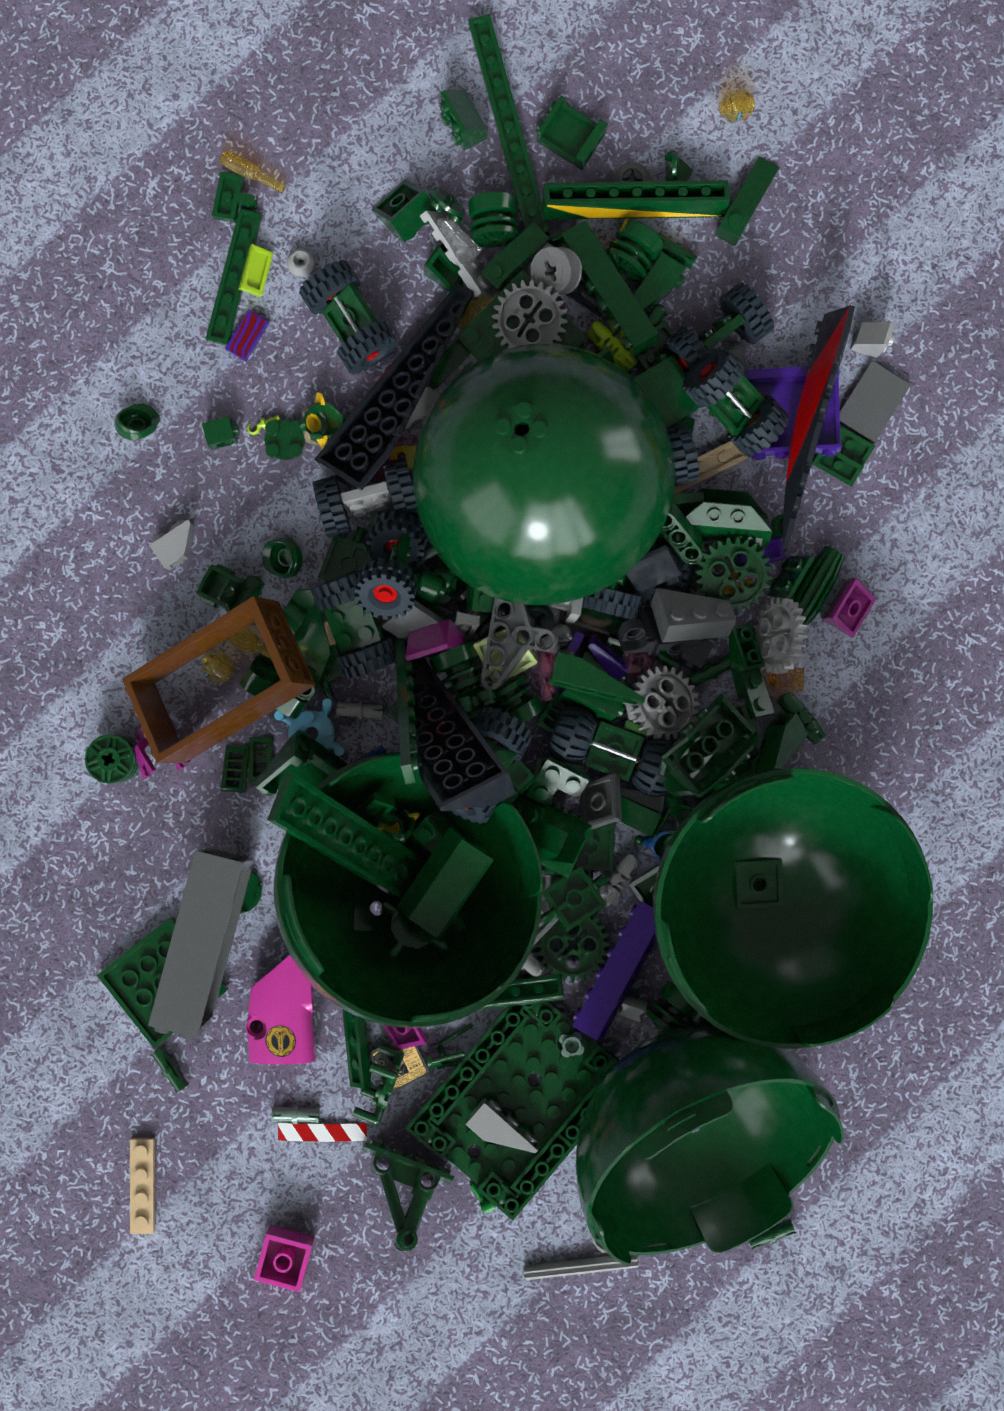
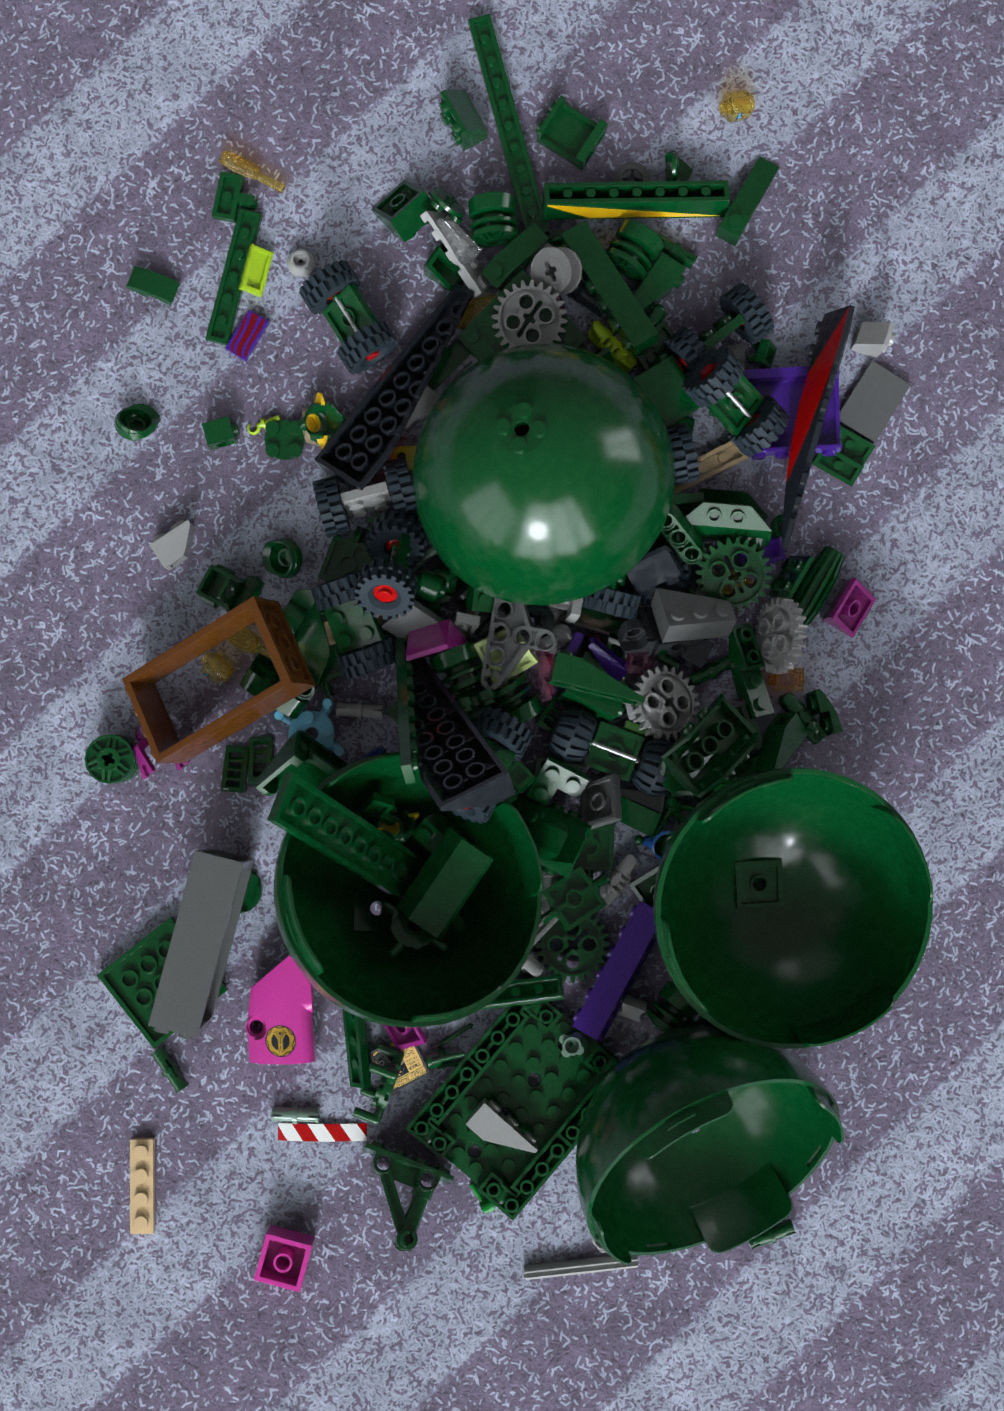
none -> dark green slope [126,266,180,306]
none -> dark green tile [747,339,777,369]
none -> dark green slope [806,689,843,736]

